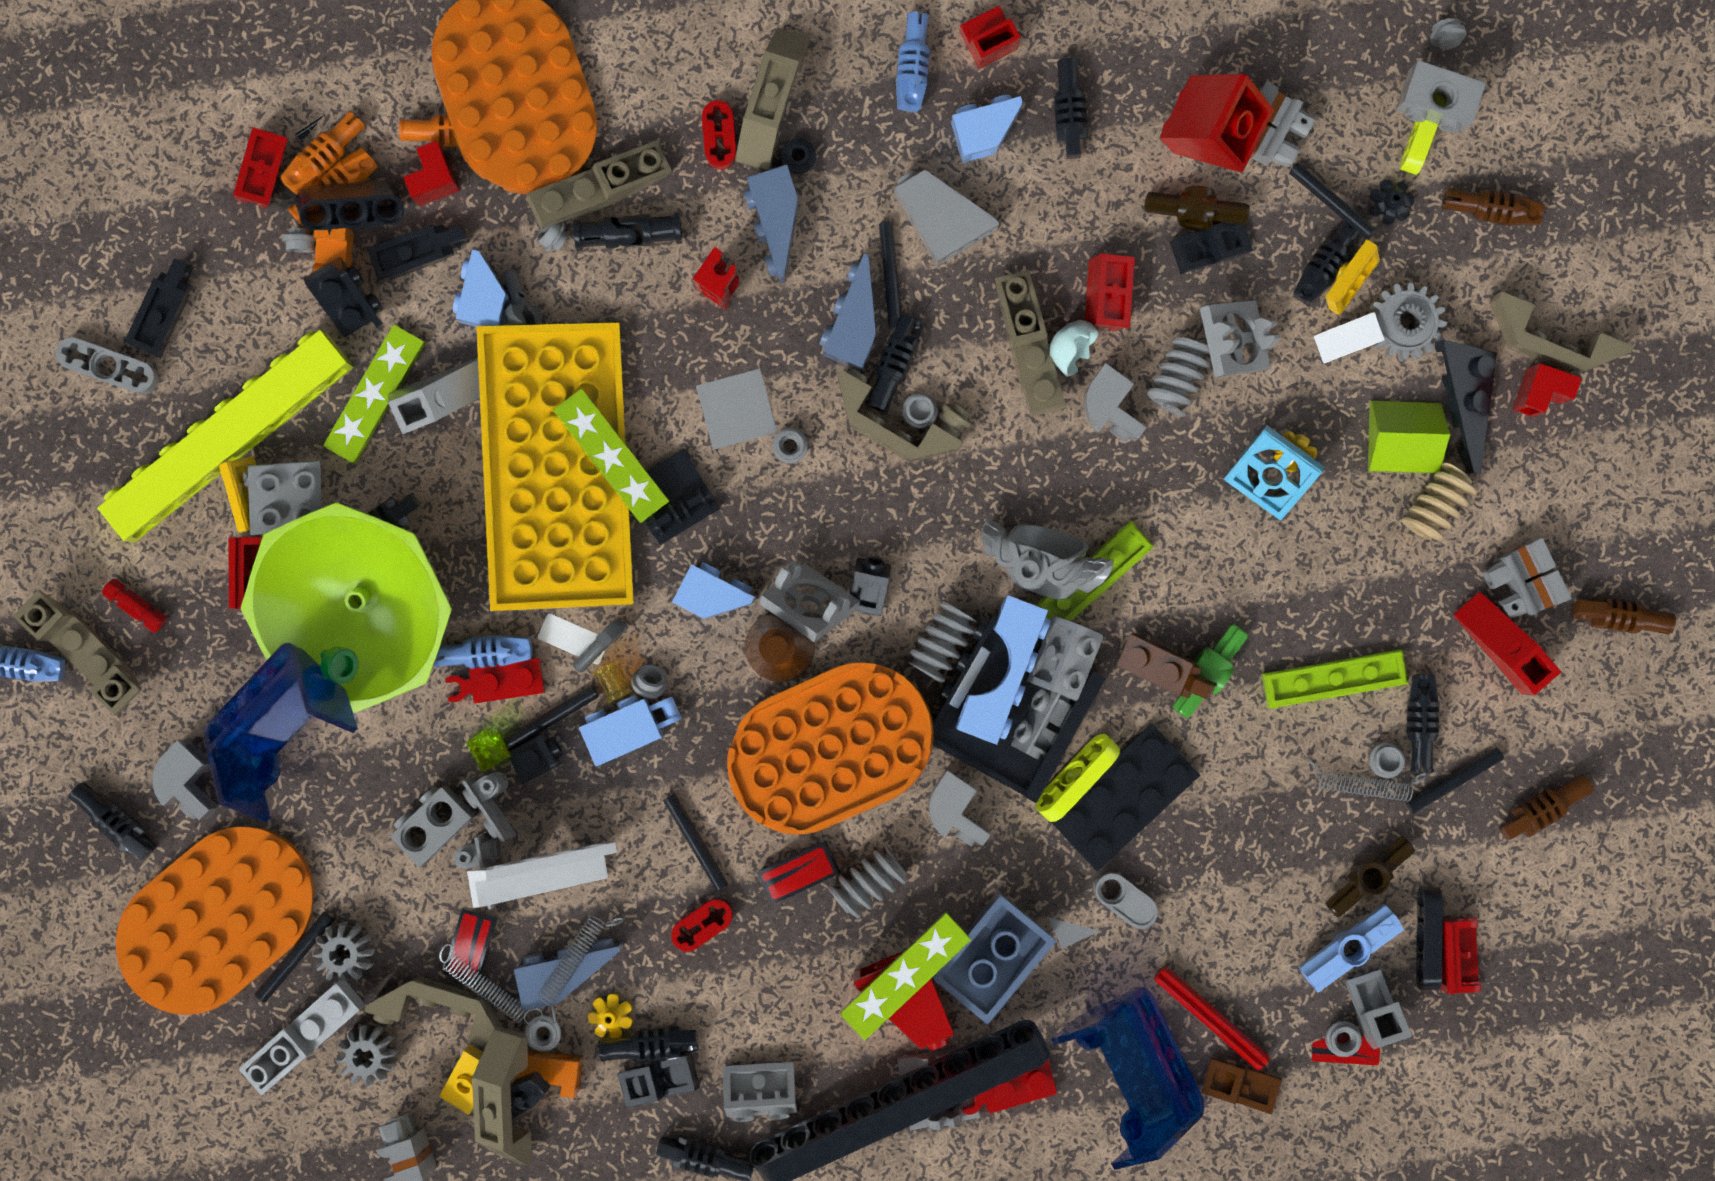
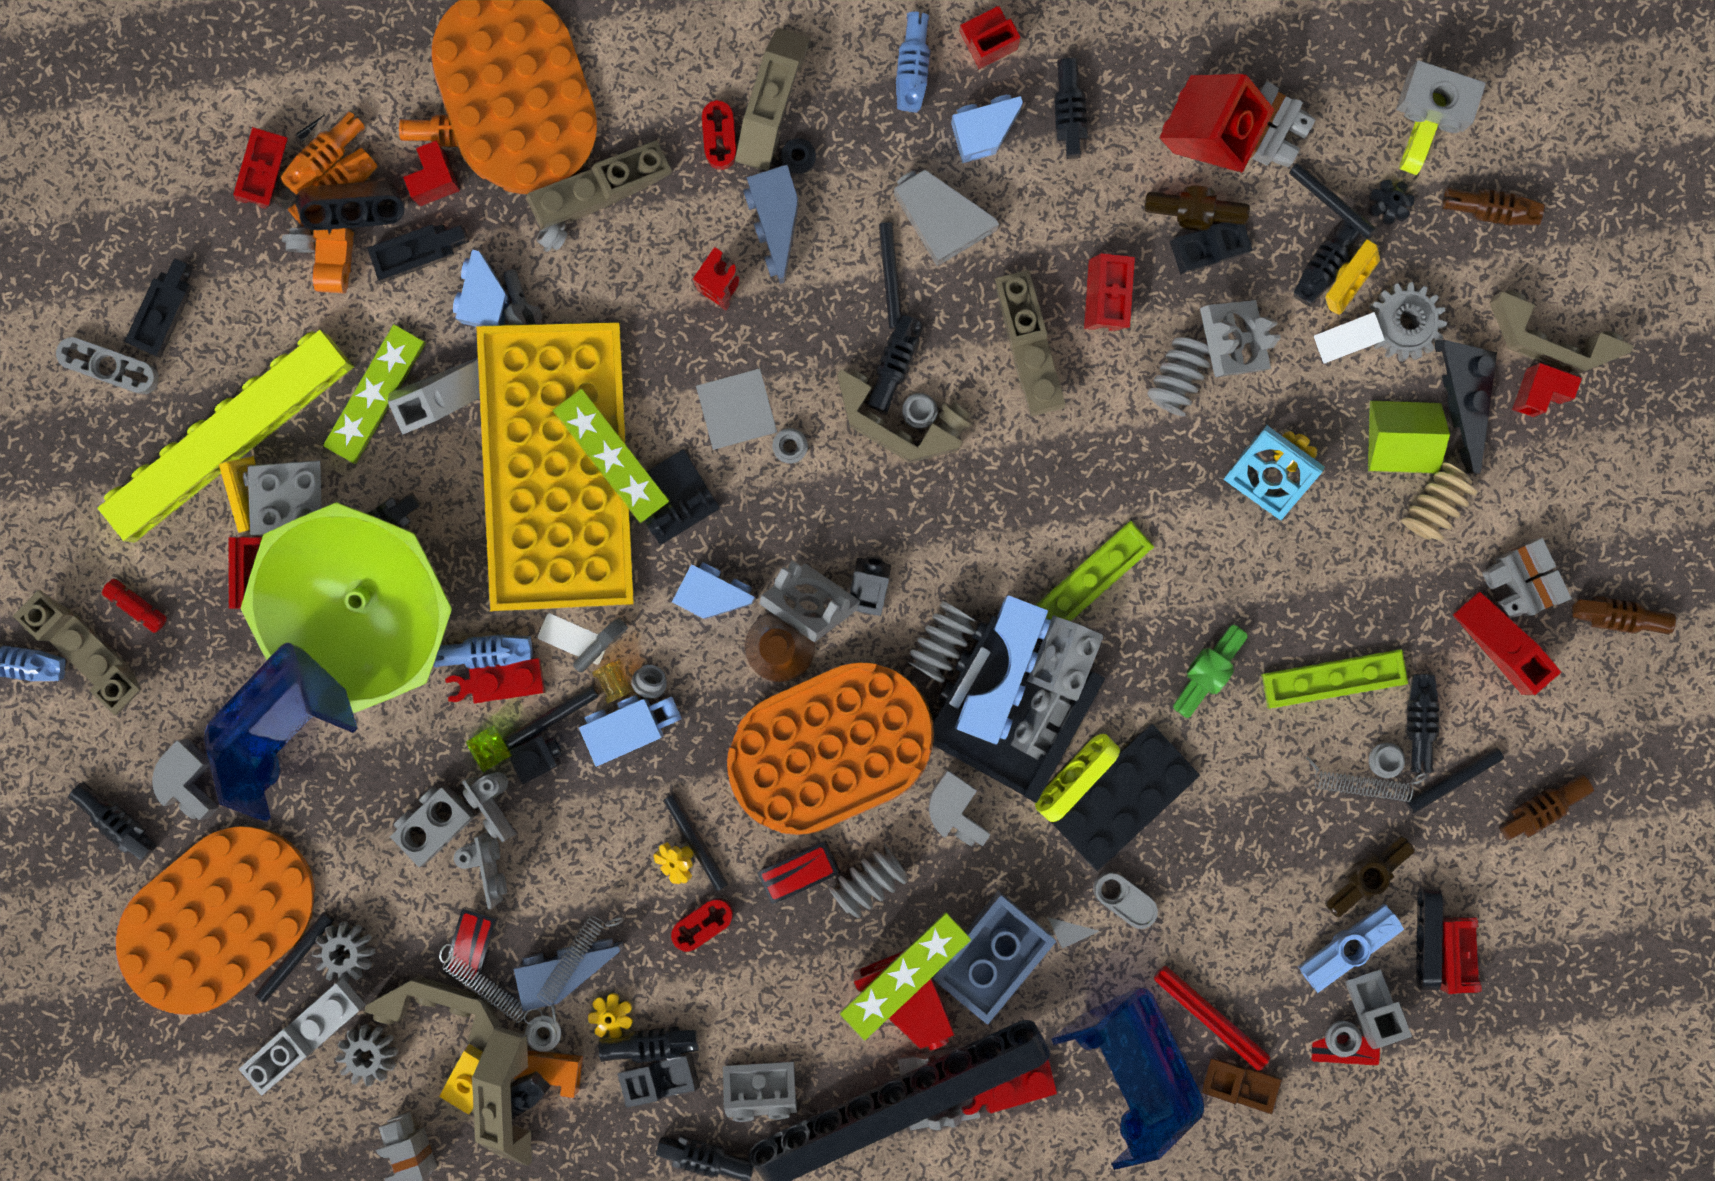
black bracket [303,257,383,338] -> none
green tile [320,646,358,684] -> none
white fence [467,842,617,908] -> none
black piece [573,212,682,251] -> none
sand blue slope [819,254,876,372] -> none
light grey piece [982,518,1114,600] -> none
light aqua hair [1050,320,1099,377] -> none
light grey brick [1083,363,1147,442] -> none
reddish brown hinge [1117,633,1217,699] -> none
light grey plate [1430,18,1467,50] -> none
none -> yellow plant [653,842,694,884]

